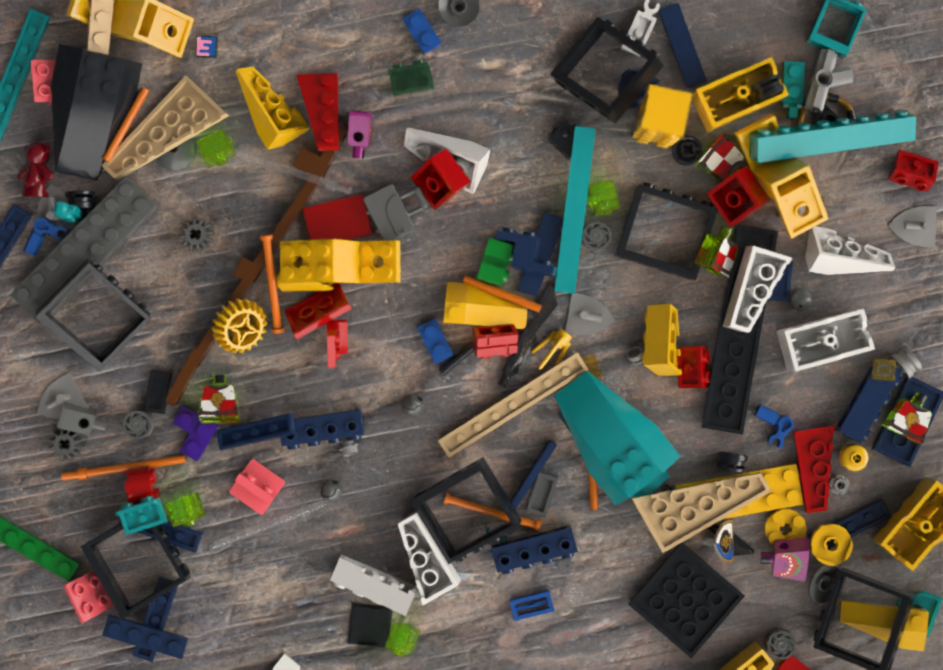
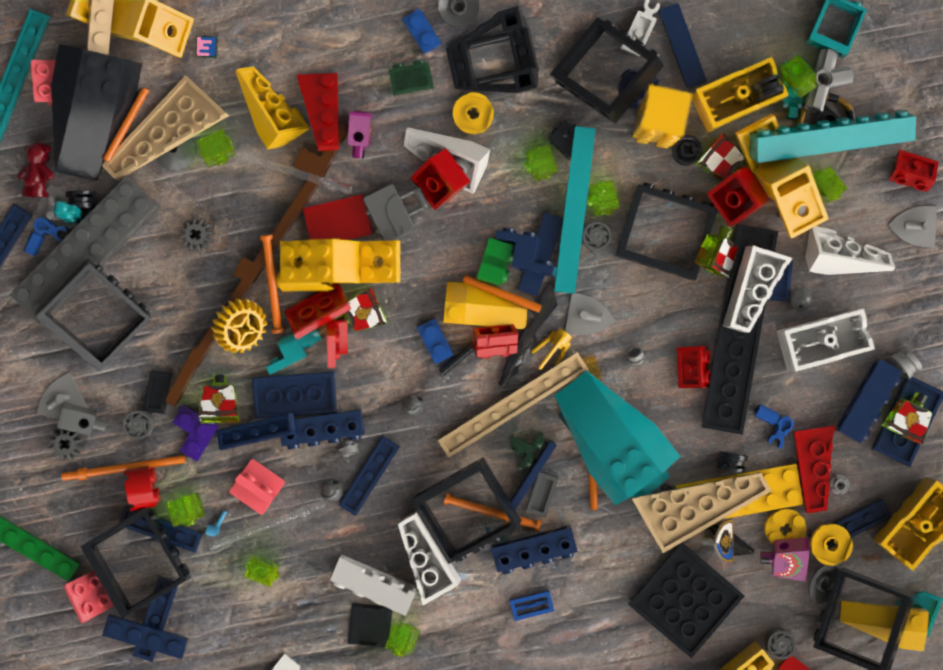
teal bracket [115,496,168,535] -> none
yellow wedge [642,304,682,376] -> none
yellow head [838,444,868,471] -> none
clear yellow tile [872,358,896,381] -> none
none -> dark azure hand [206,510,227,537]
none -> clear neon green head [244,554,281,587]
none -> dark blue tile [252,371,338,419]
none -> teal plate [266,324,327,375]
none -> torso [336,287,388,332]
none -> dark blue tile [339,436,400,516]
none -> black windscreen [446,6,539,93]
none -> yellow plate [453,92,494,135]
none -> clear green bracket [508,430,545,470]
none -> clear neon green head [524,144,559,182]
none -> clear neon green head [781,54,817,98]
none -> clear neon green head [813,166,848,204]

